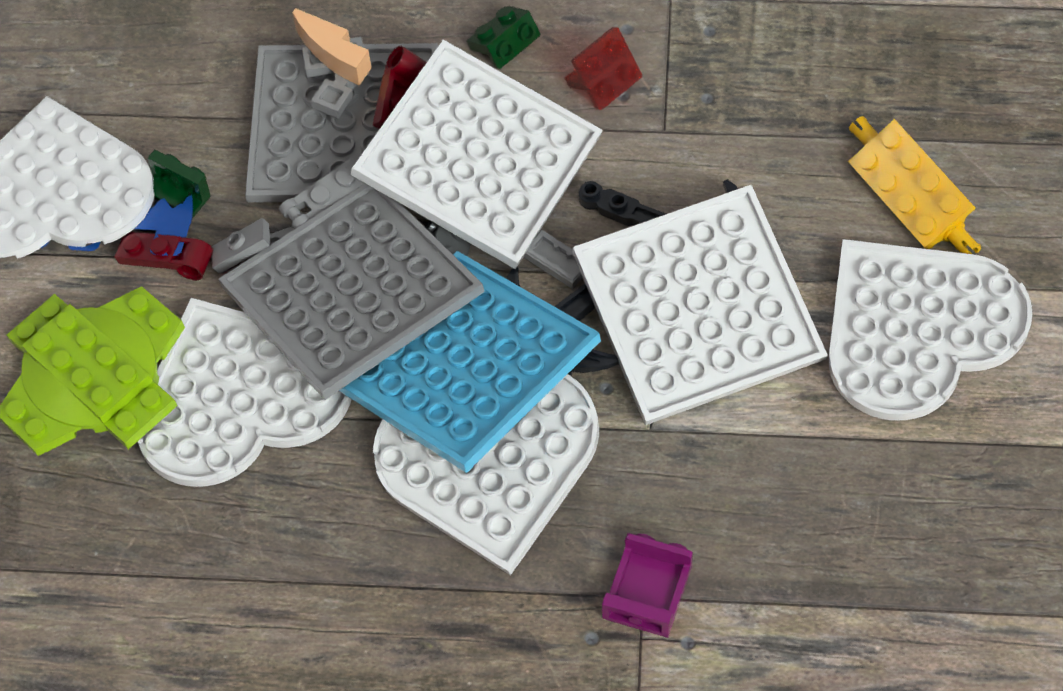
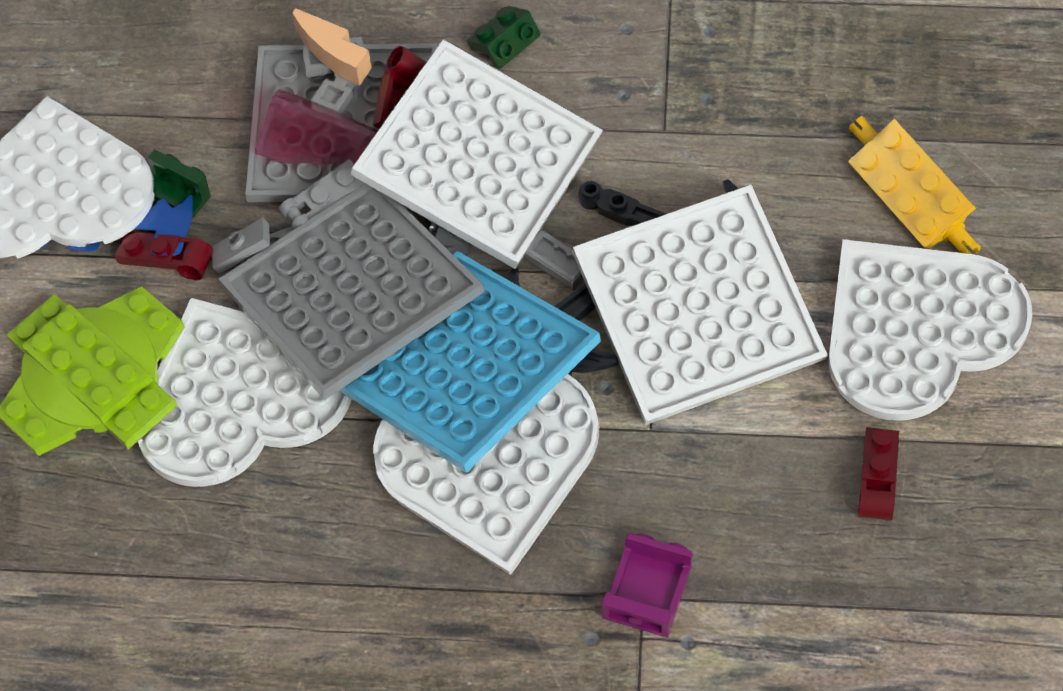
clear red bracket [565,27,642,110] -> none
none -> clear pink wedge [254,89,378,165]
none -> dark red plate [858,427,899,521]

